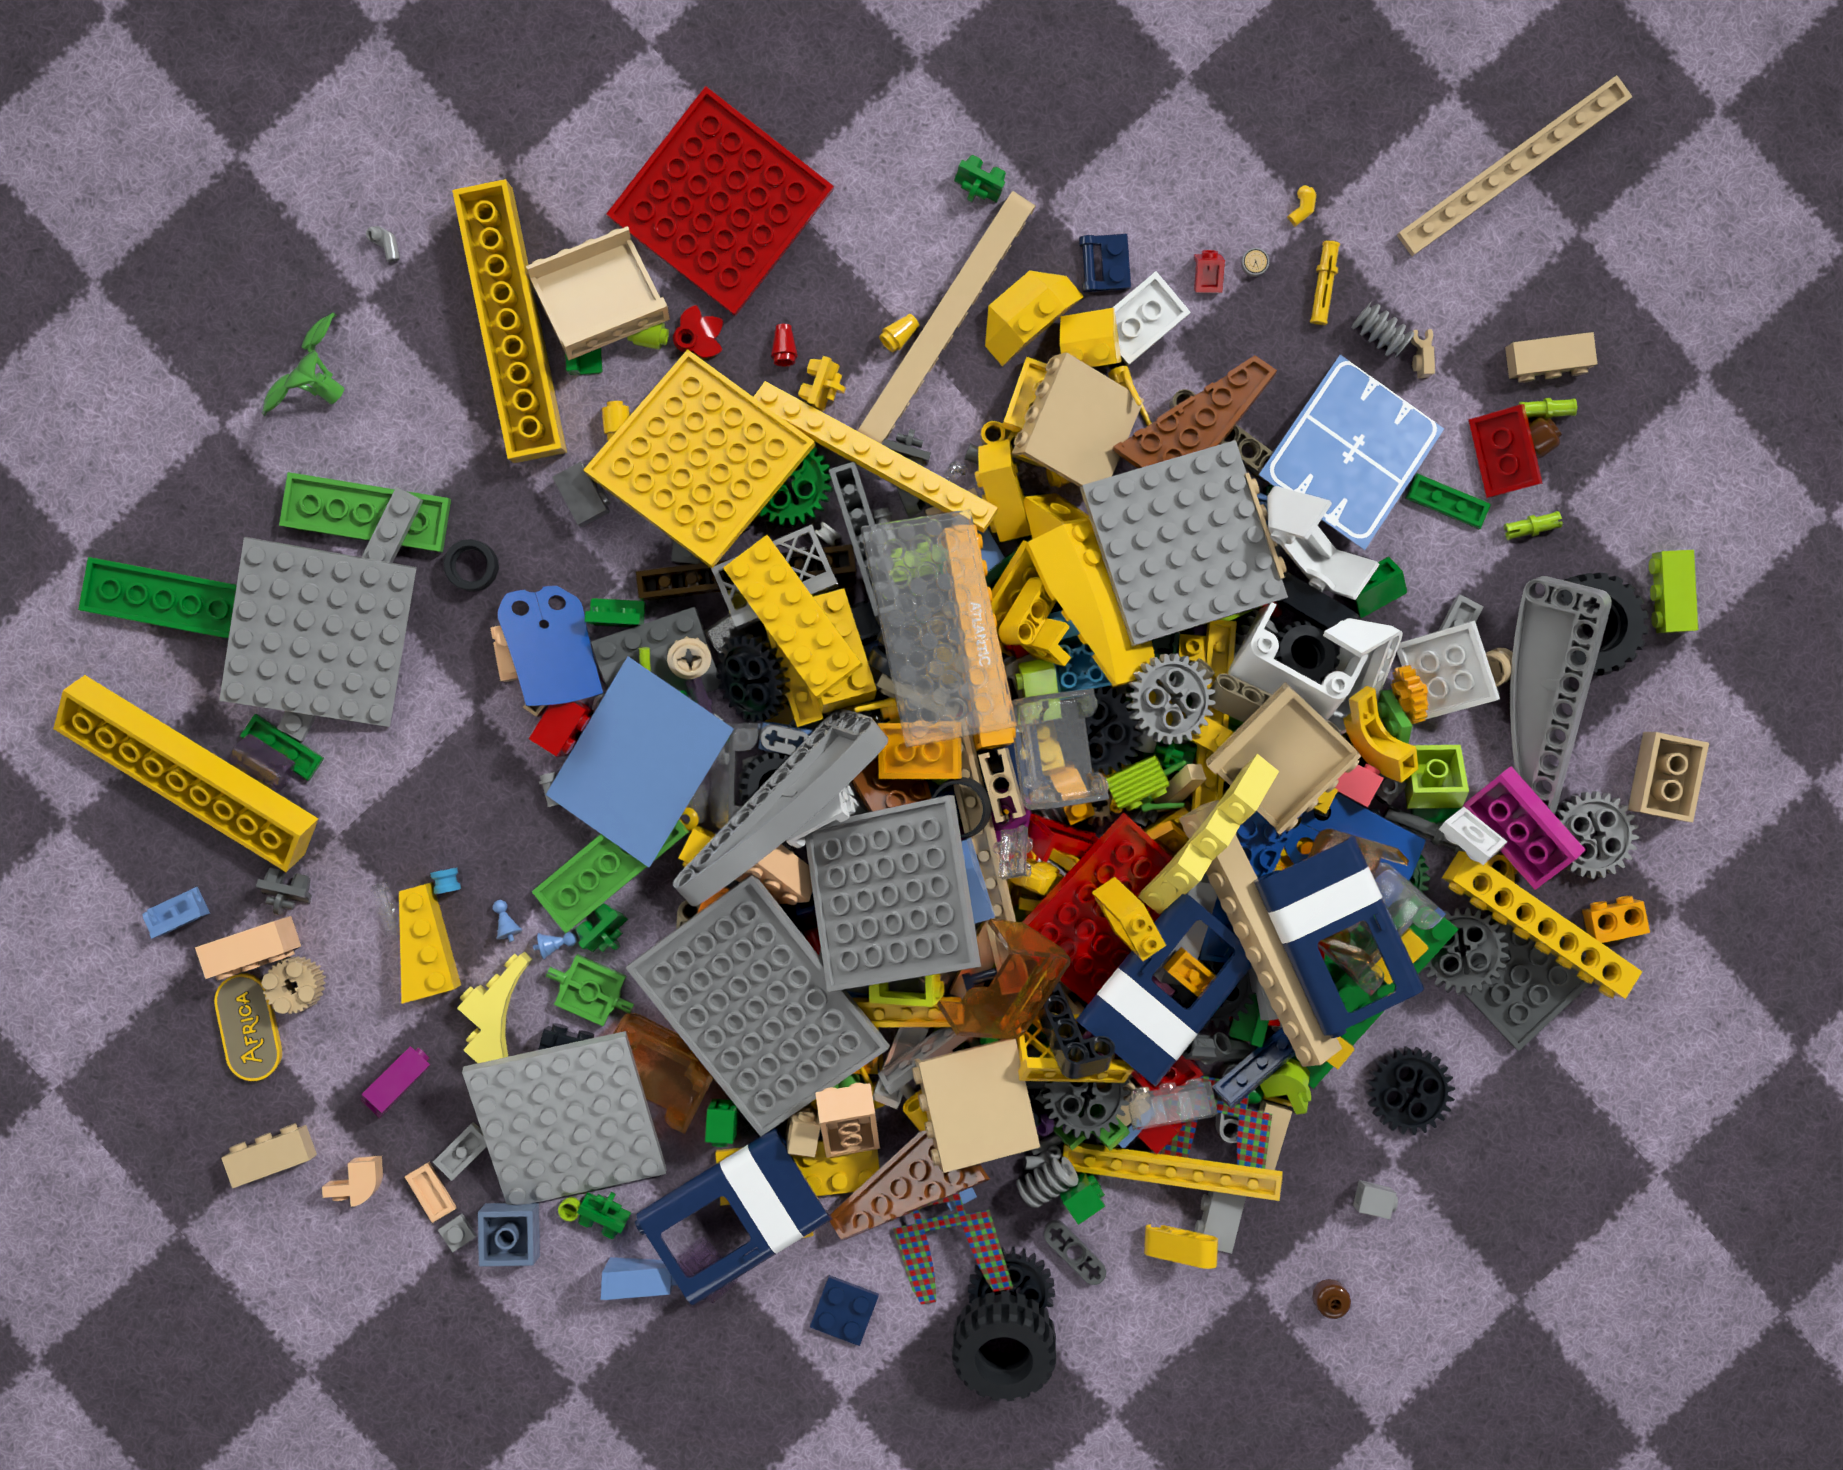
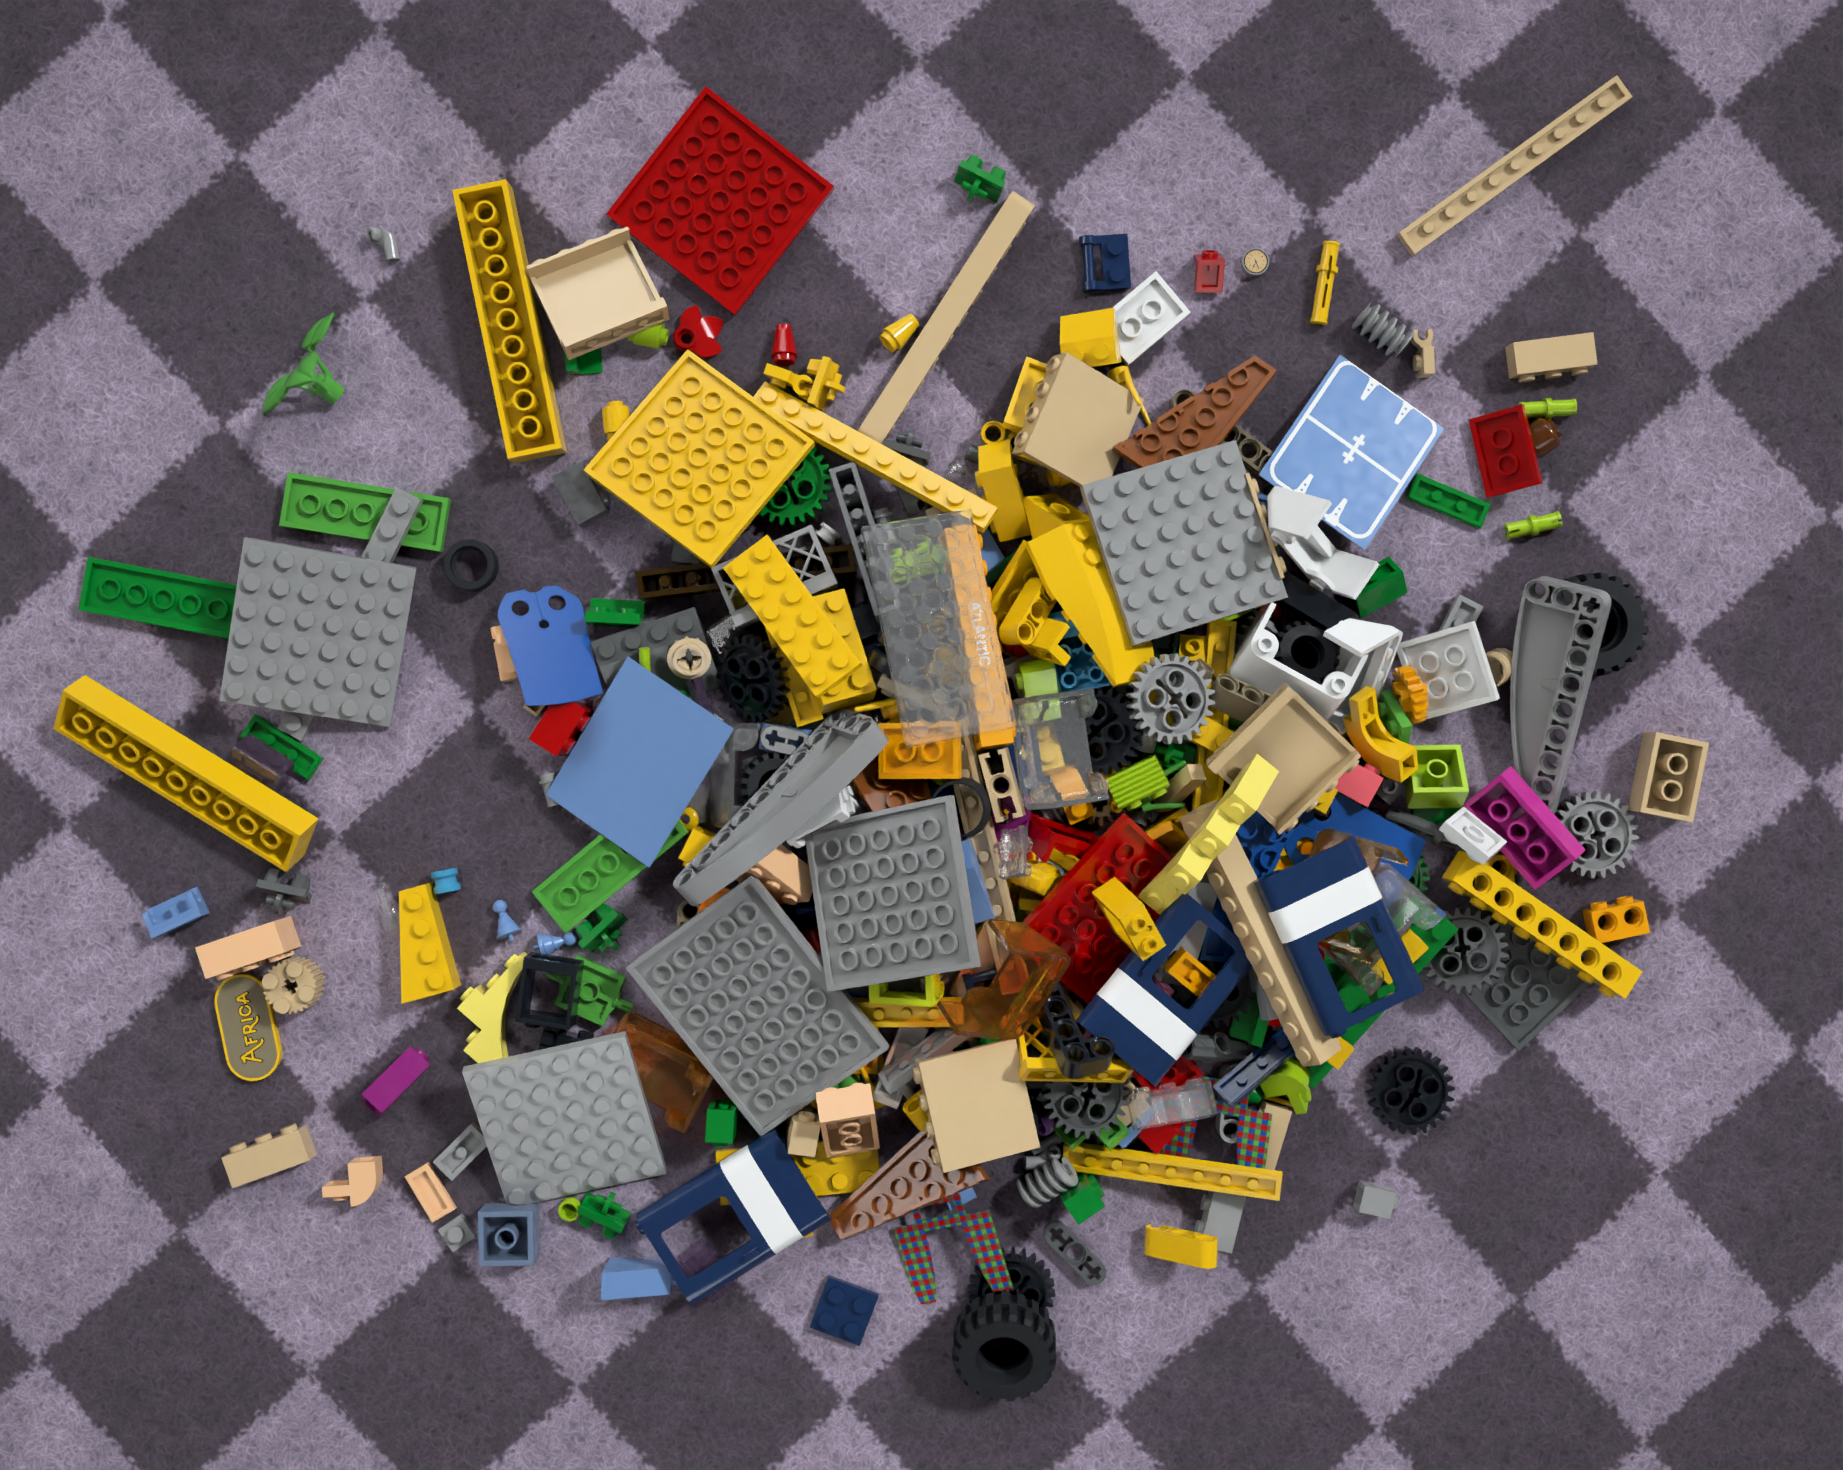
yellow wedge [985,271,1084,367] -> none
yellow arm [1287,185,1316,227] -> none
reddish brown head [1312,1279,1351,1319] -> none
lime brick [1649,549,1698,633] -> none
none -> black window [516,952,584,1032]
none -> yellow plate [763,363,814,398]

